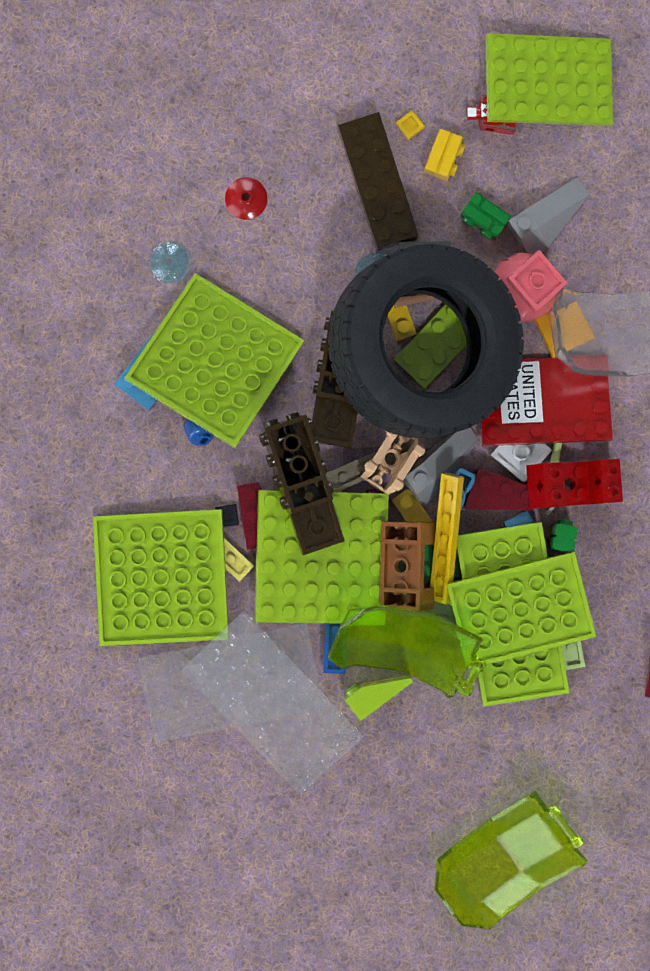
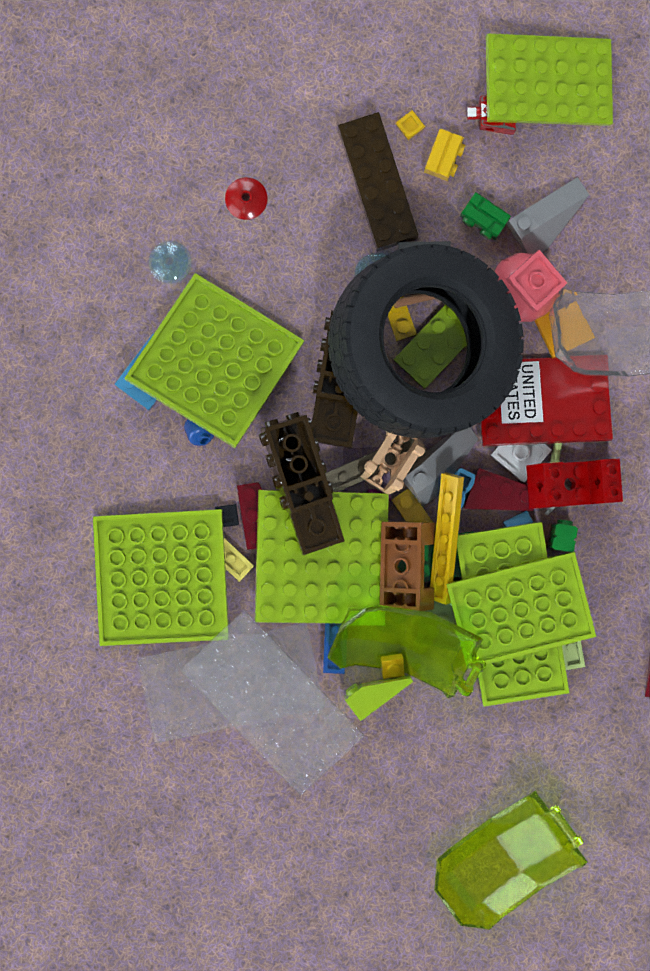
none -> yellow plate [381,653,404,679]

